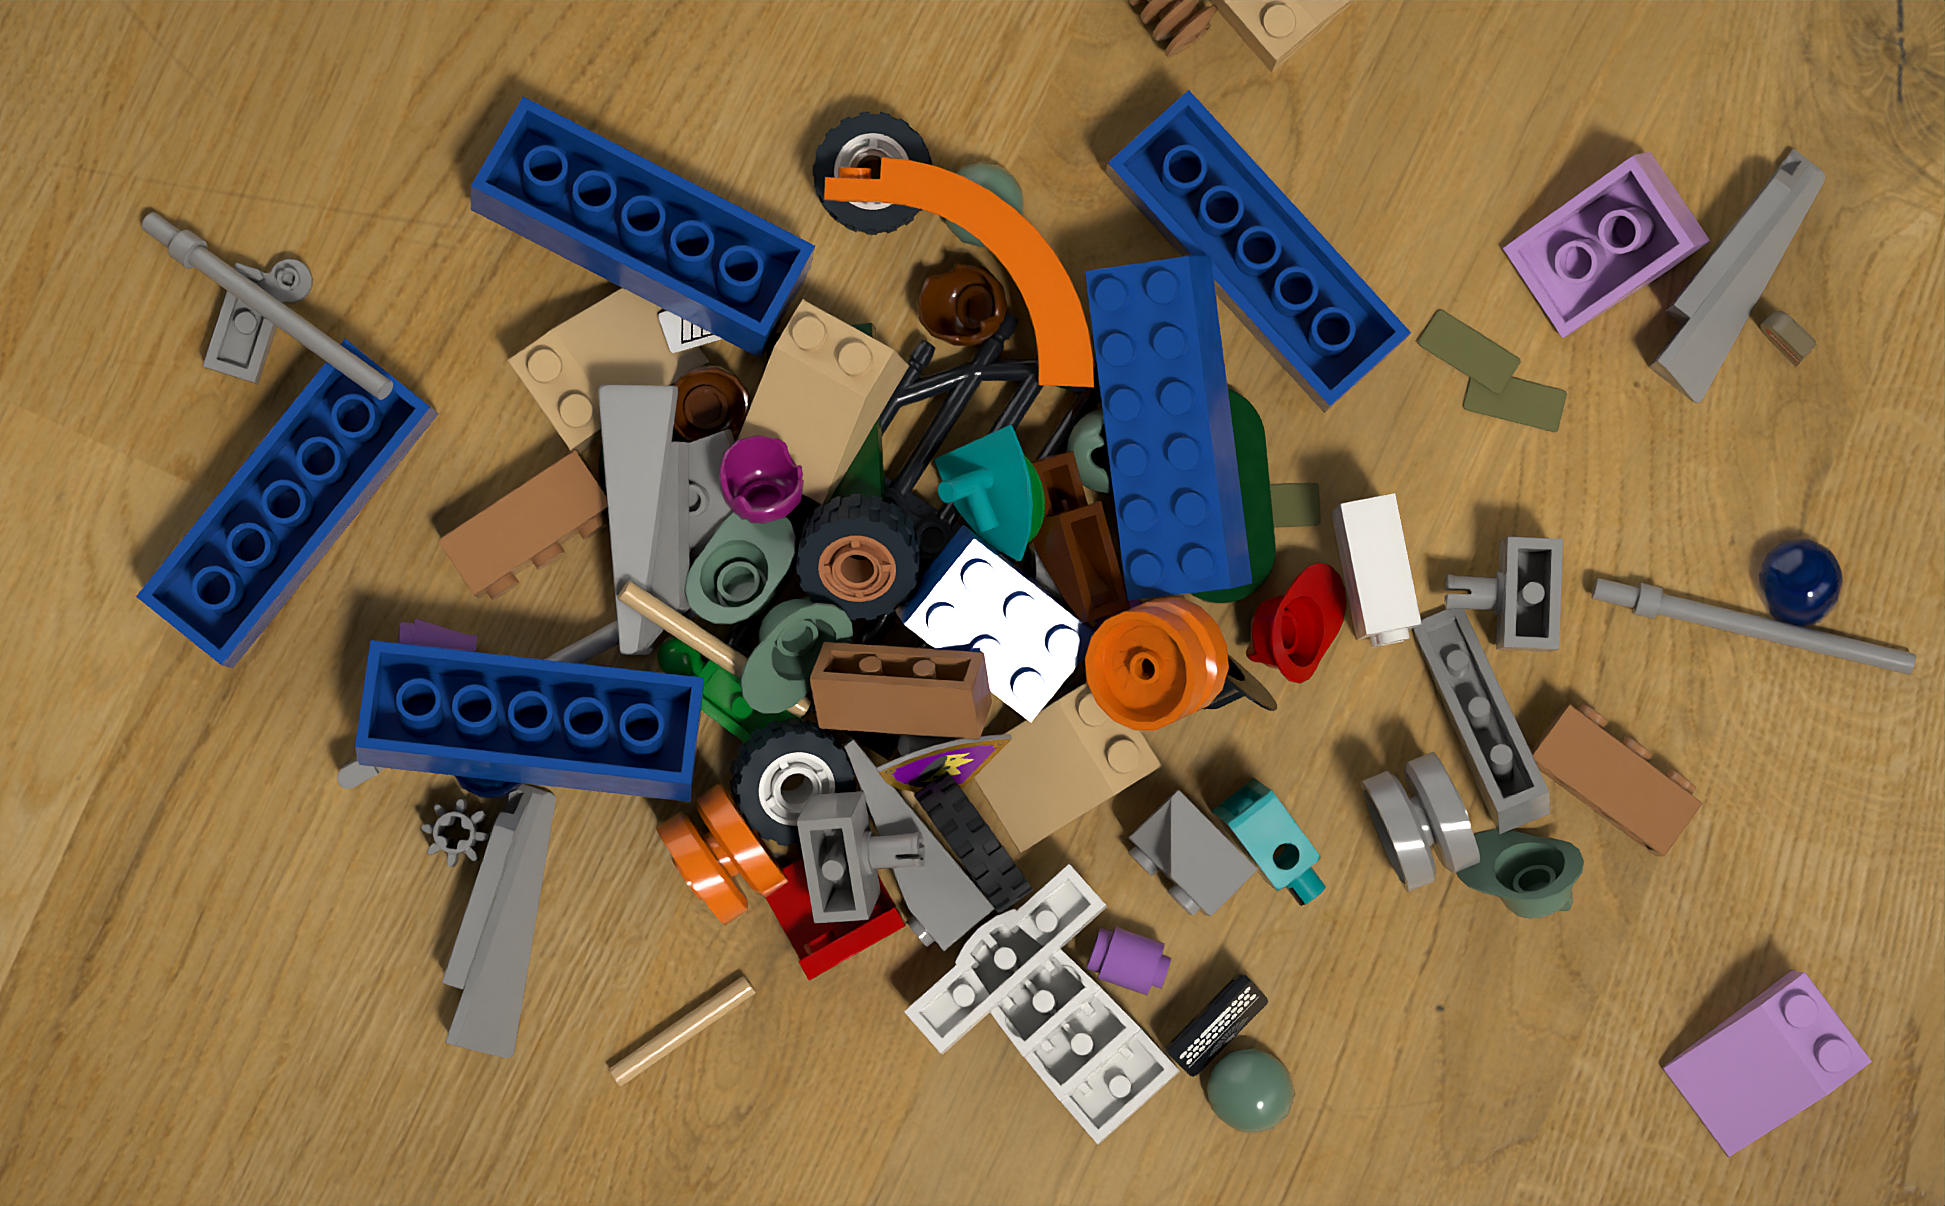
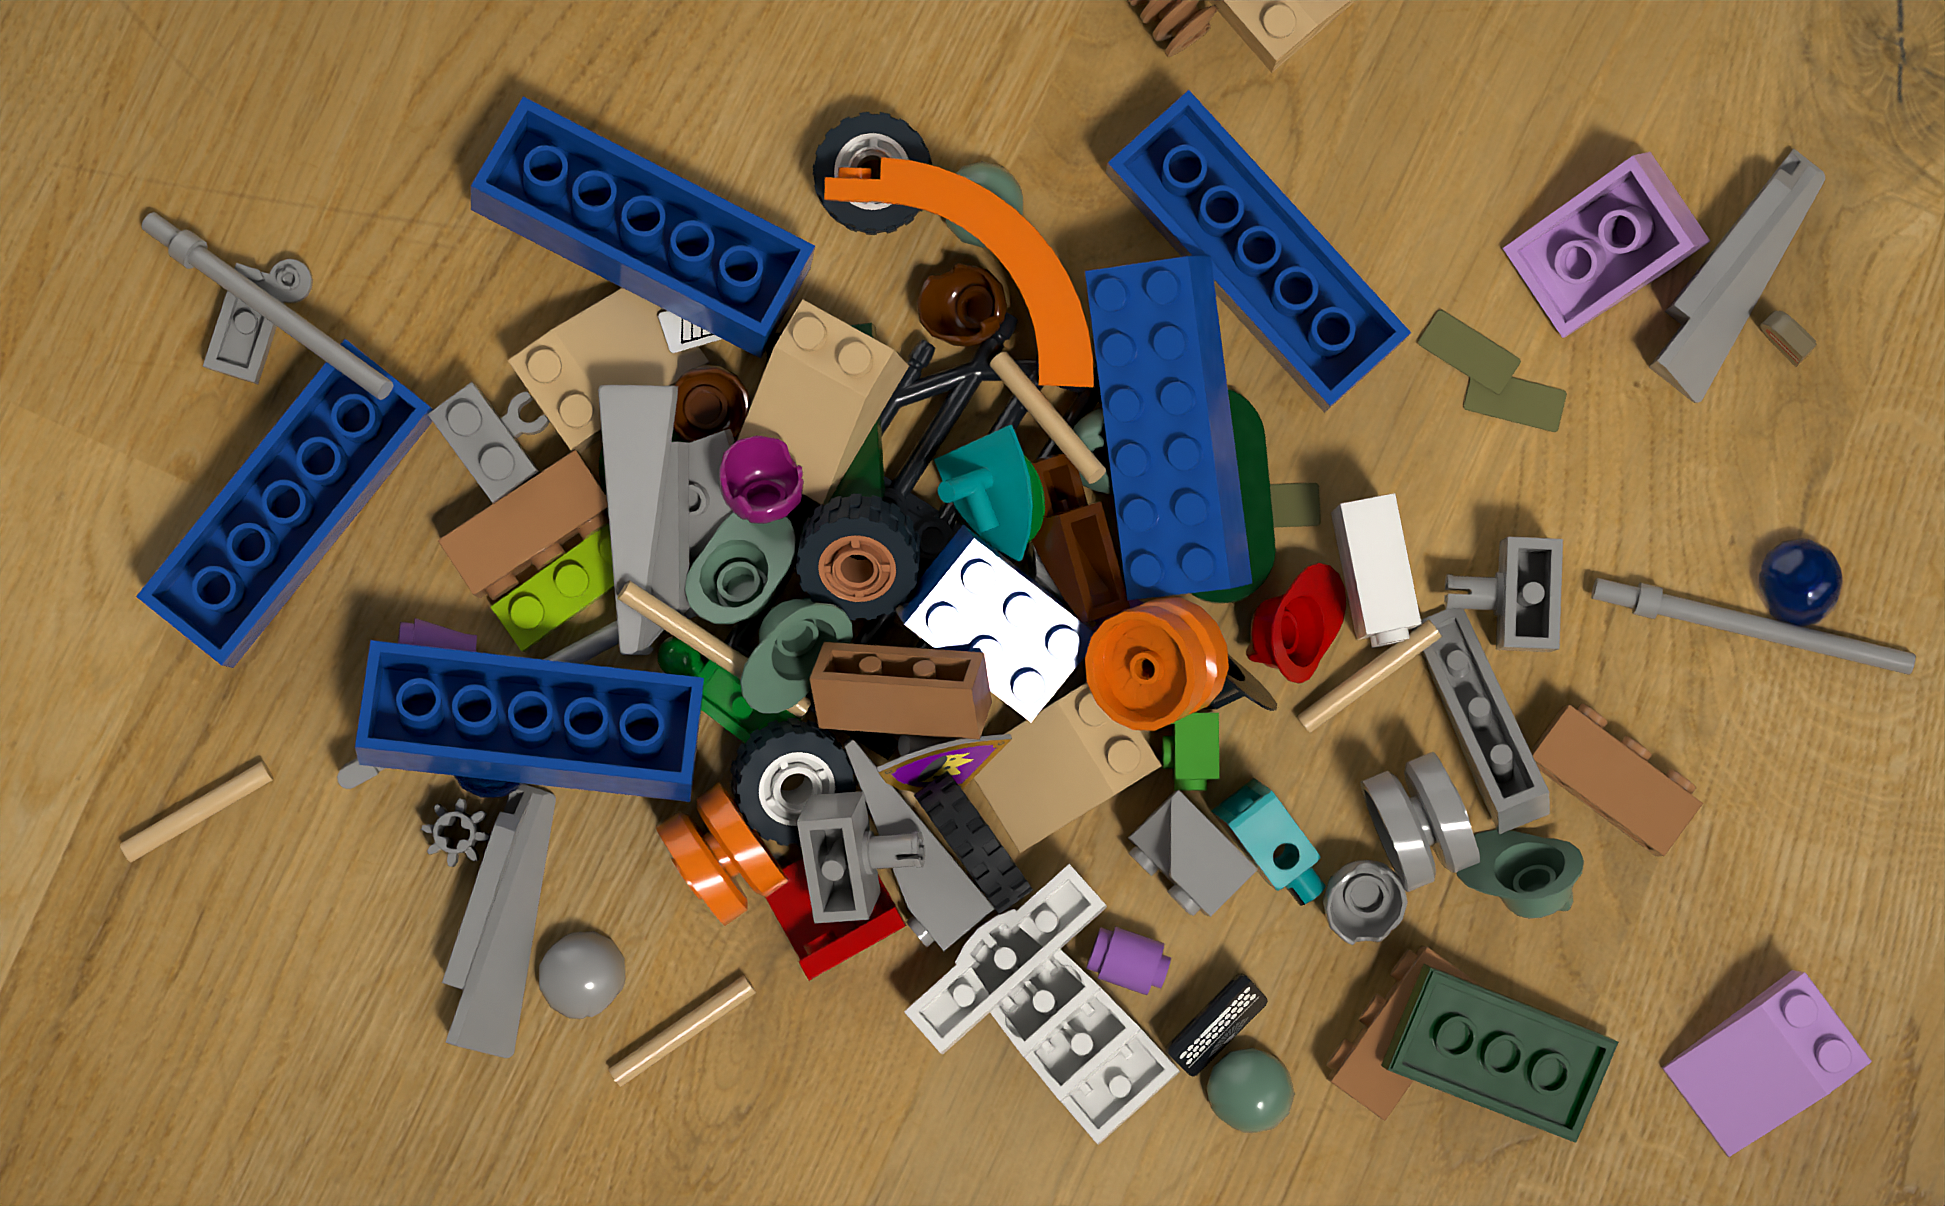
none -> tan bar [120,761,273,863]
none -> light grey brick [428,382,550,504]
none -> lime plate [491,524,615,652]
none -> light grey hair [539,931,626,1019]
none -> tan bar [990,351,1106,484]
none -> bright green brick [1162,713,1220,791]
none -> tan bar [1297,619,1442,733]
none -> light grey hair [1323,860,1408,945]
none -> medium nougat brick [1326,946,1481,1121]
none -> dark green tile [1381,964,1619,1143]

